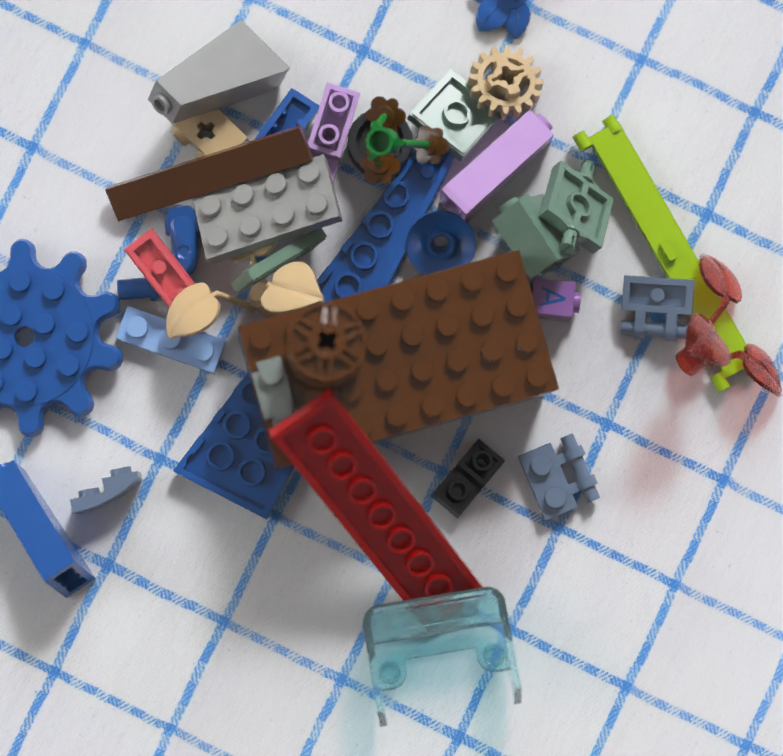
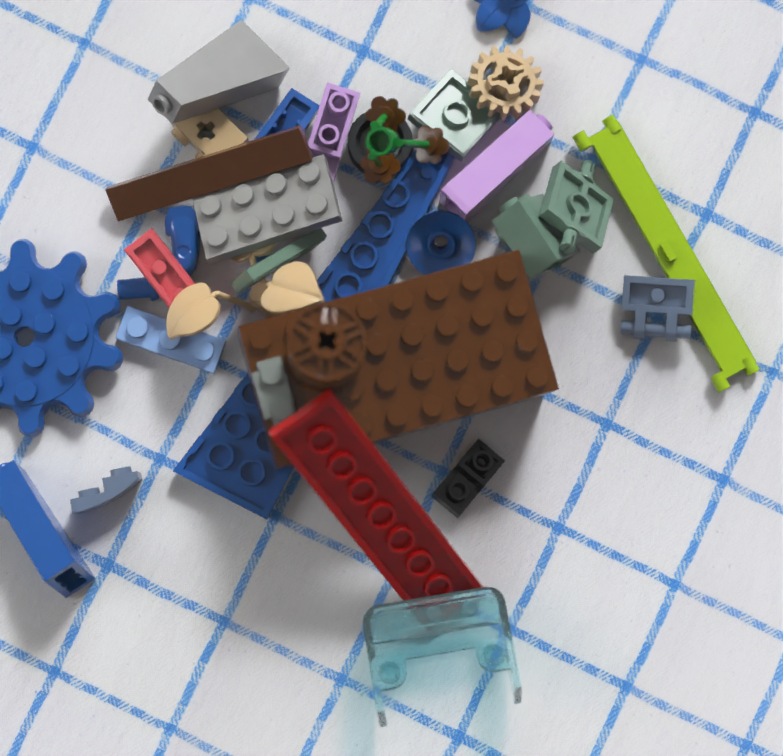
sand blue plate [518,433,600,521] -> none
medium lavender brick [531,278,581,322] -> none
clear red plant [675,253,782,398] -> none

